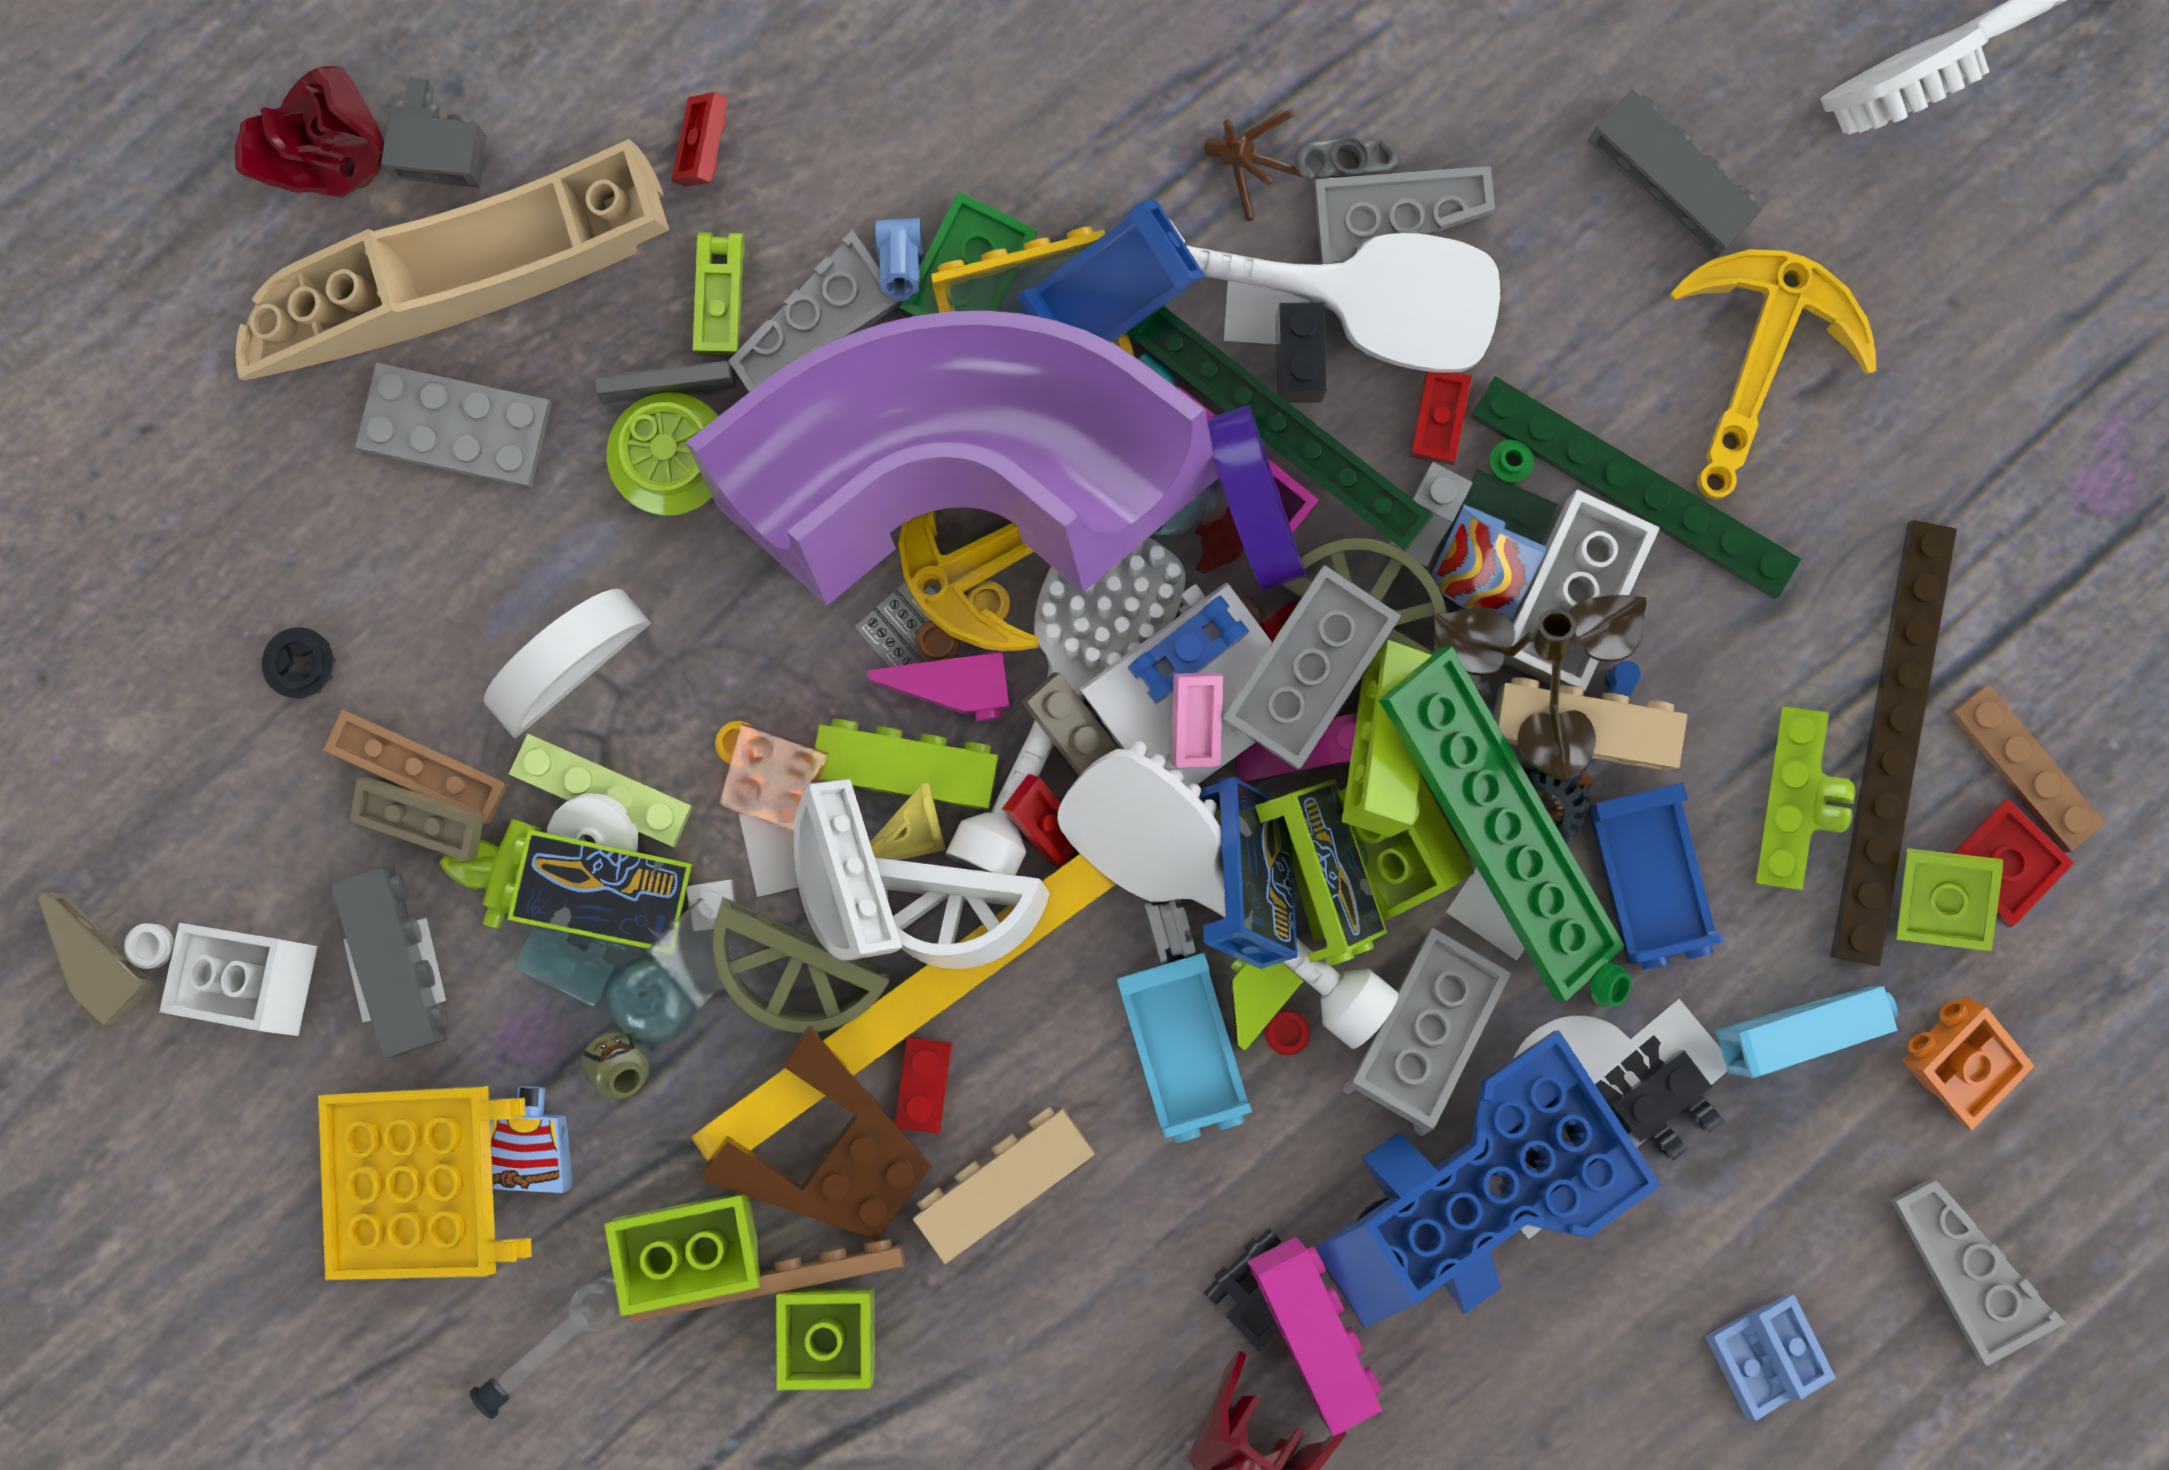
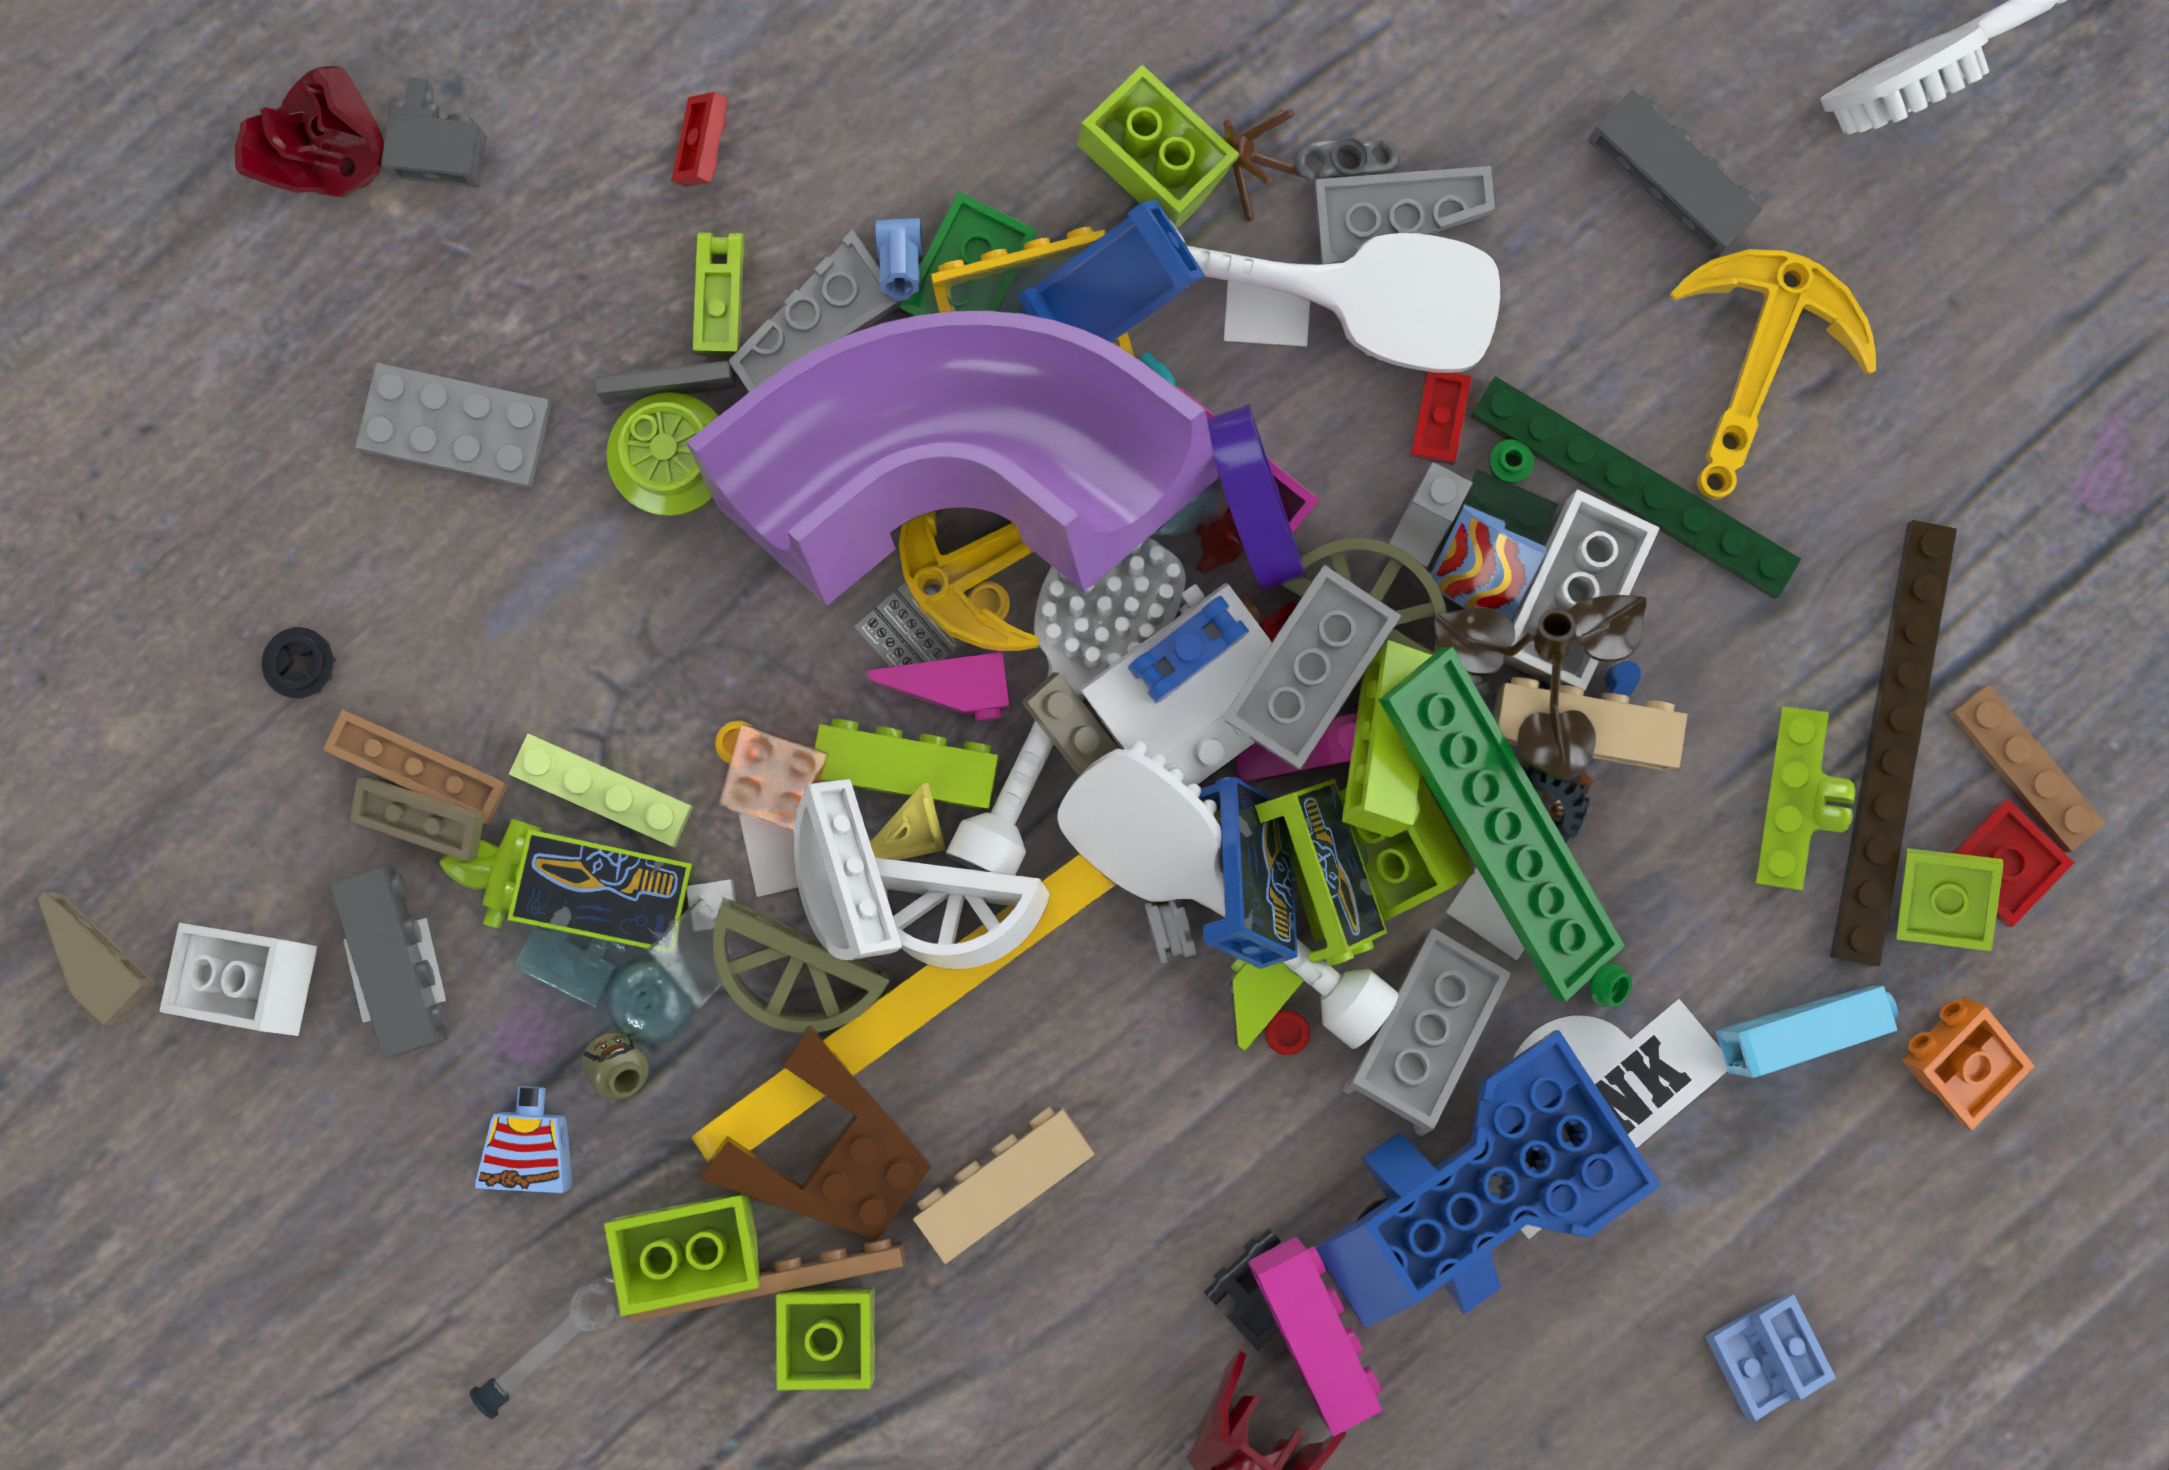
white tile [124,924,175,969] -> none
tan slope [236,139,669,381] -> none
yellow plate [318,1086,532,1280] -> none
white window [484,589,651,739] -> none
white plate [547,793,638,852] -> none
red plate [895,1037,953,1134] -> none
dark orange plate [915,620,960,662] -> none
red plate [1002,774,1075,868] -> none
medium azure panel [1116,953,1252,1143] -> none
dark green plate [1127,306,1434,552] -> none
bright pink tile [1171,672,1223,768] -> none
black brick [1275,302,1327,403] -> none
blue panel [1587,782,1724,970] -> none
black plate [1609,1050,1724,1160] -> none
light grey wing [1891,1179,2066,1367] -> none
none -> lime slope [1077,65,1239,229]

